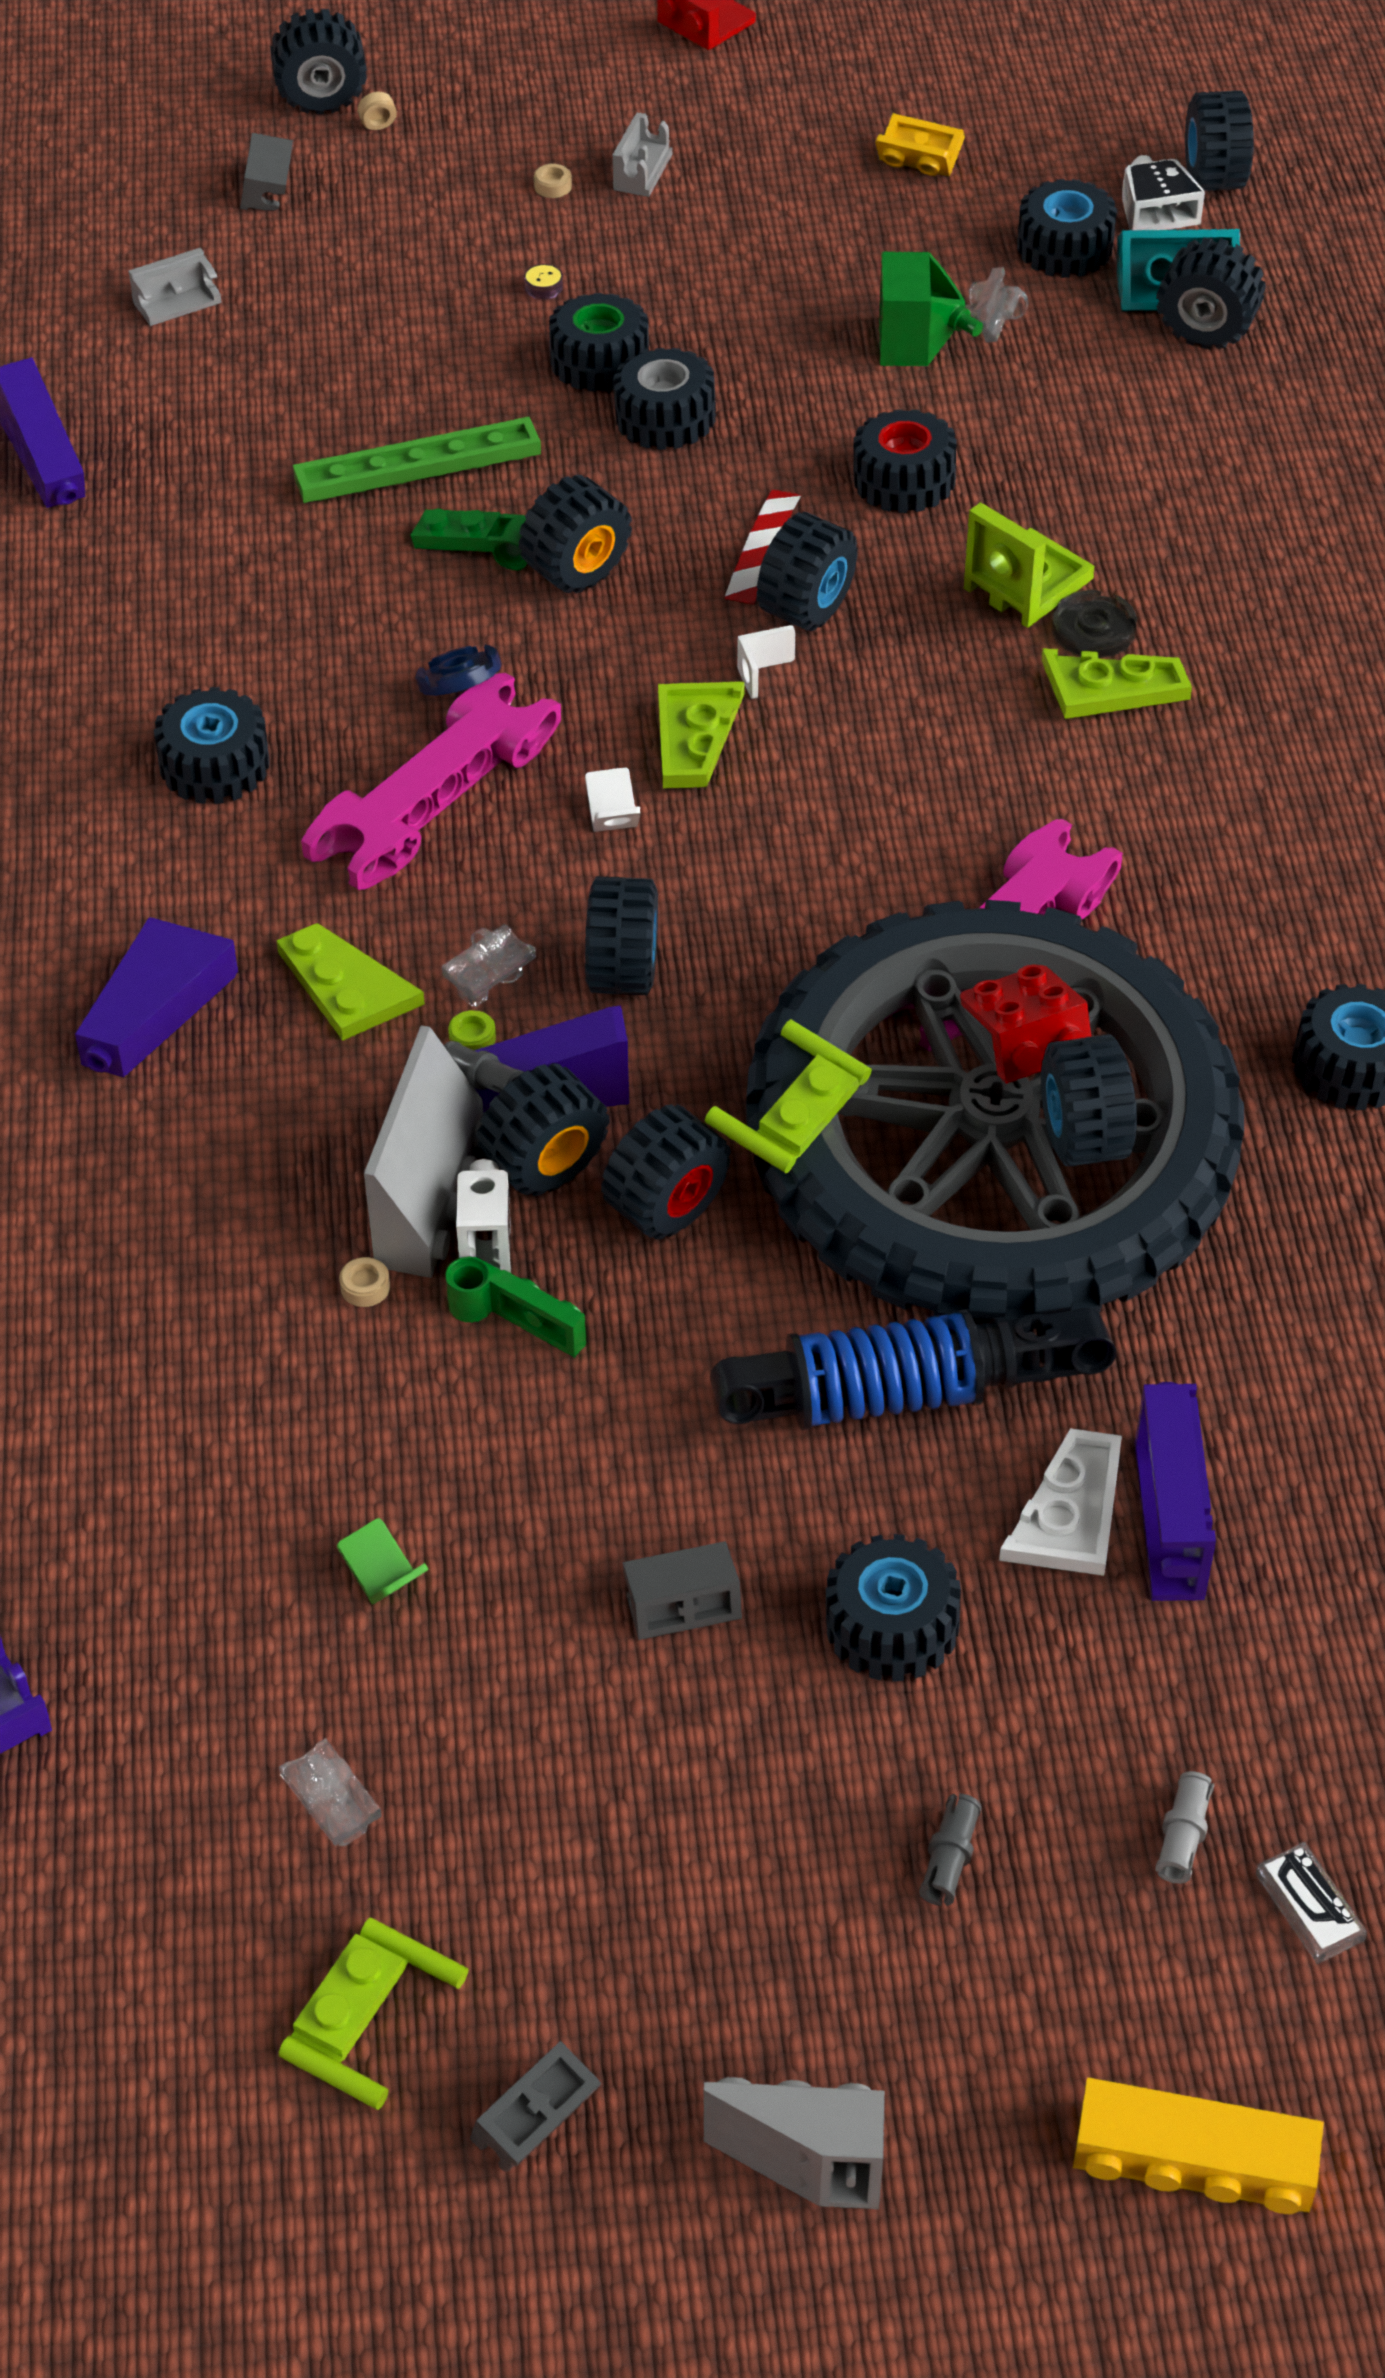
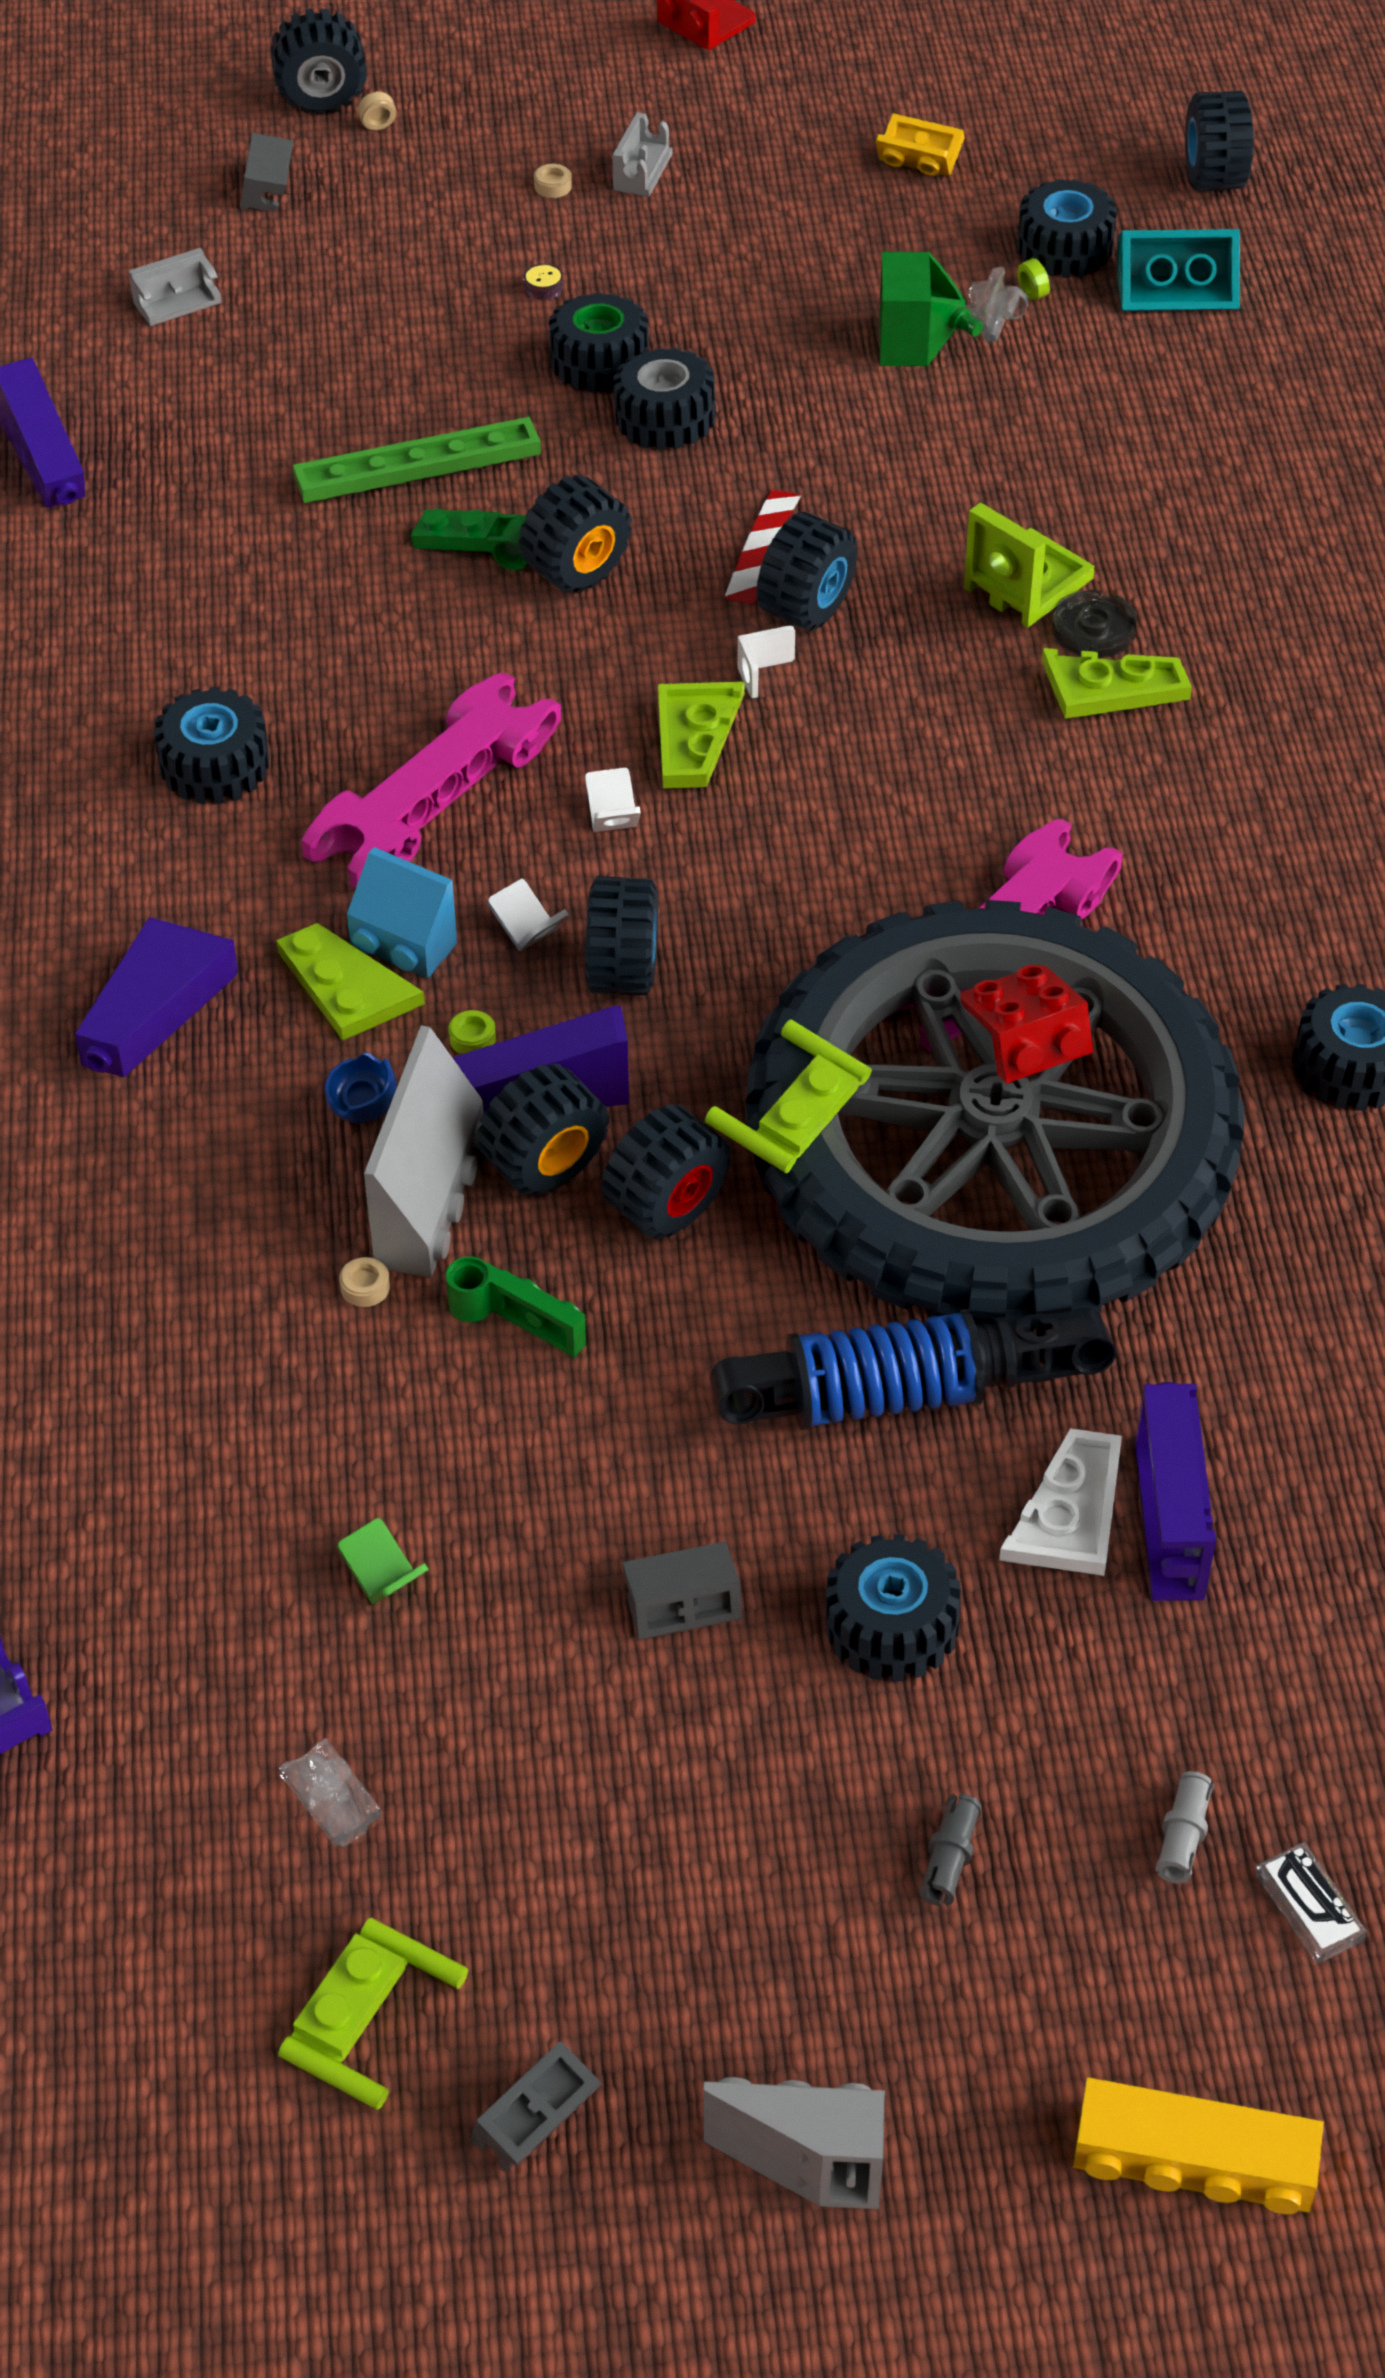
dark blue tile [415,645,502,696] -> none
clear hips [442,924,536,1007] -> none
dark grey pin [444,1041,524,1094] -> none
white torso [456,1159,511,1273] -> none
black wheel [853,409,957,513] -> none
black wheel [1041,1034,1137,1167] -> none
white torso [1122,155,1205,230] -> none
black wheel [1156,238,1266,349] -> none
none -> blue hair [324,1052,397,1124]
none -> dark azure slope [347,847,457,979]
none -> white bracket [487,879,569,952]
none -> lime tile [1017,258,1050,301]

